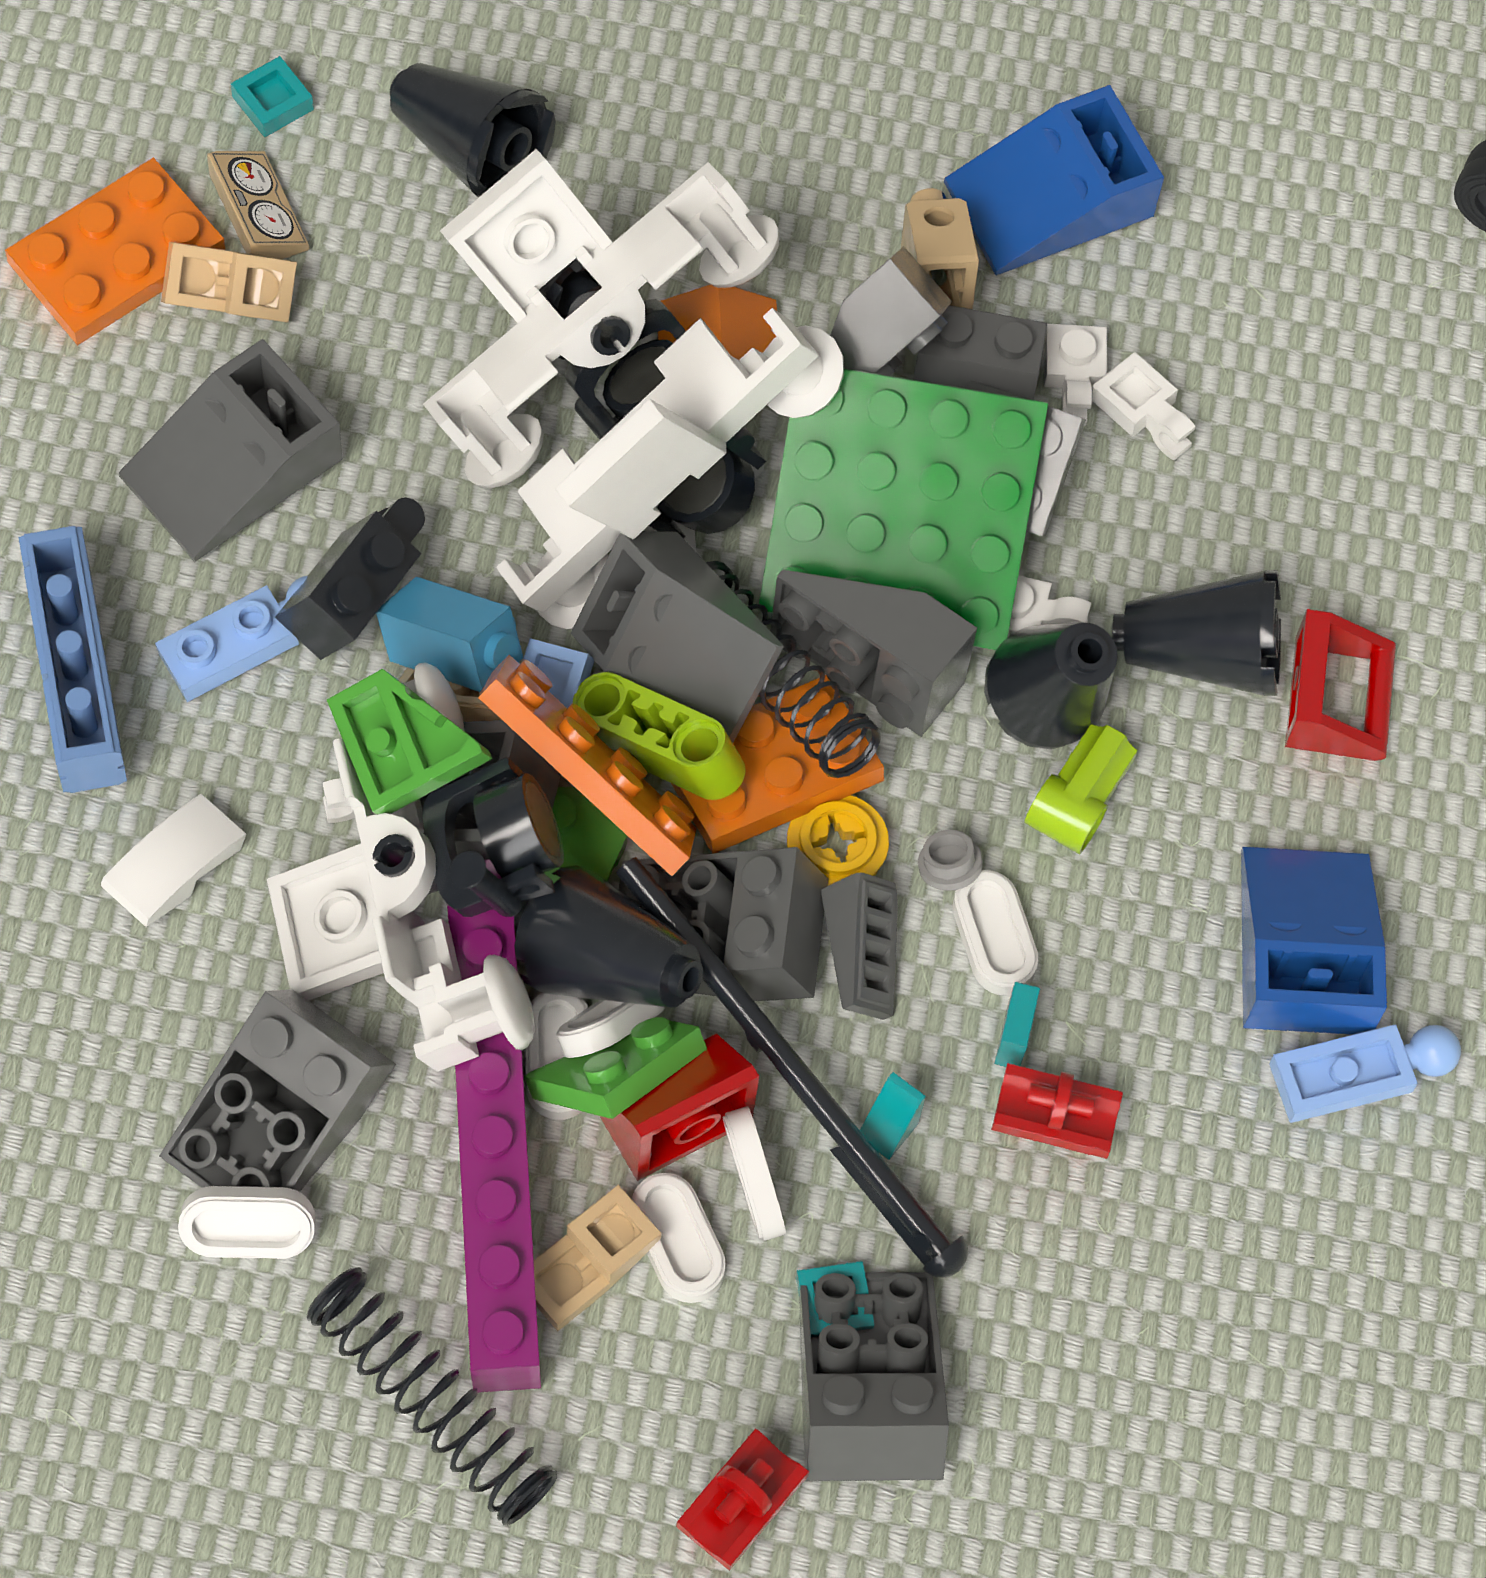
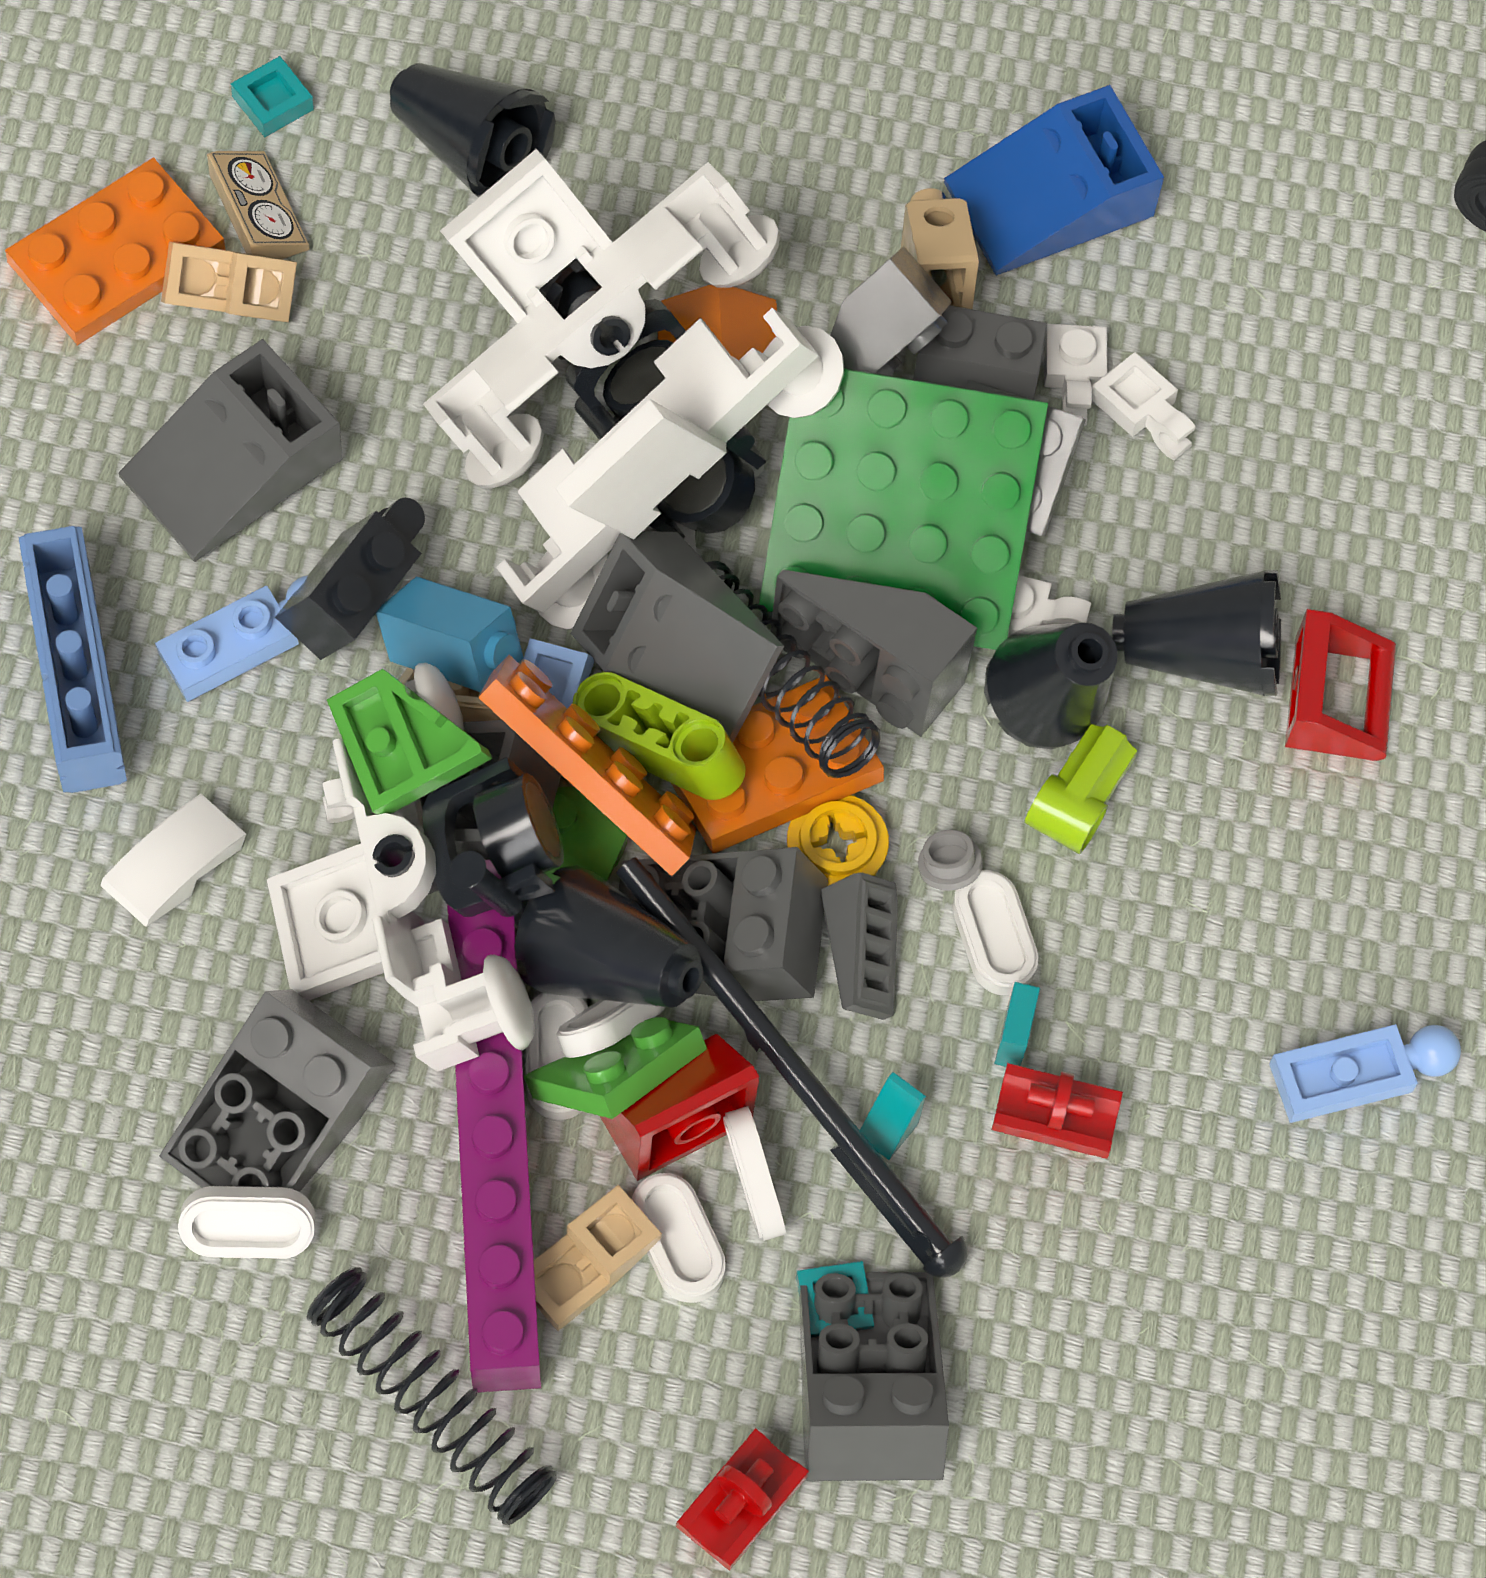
blue slope [1241,847,1387,1035] -> none

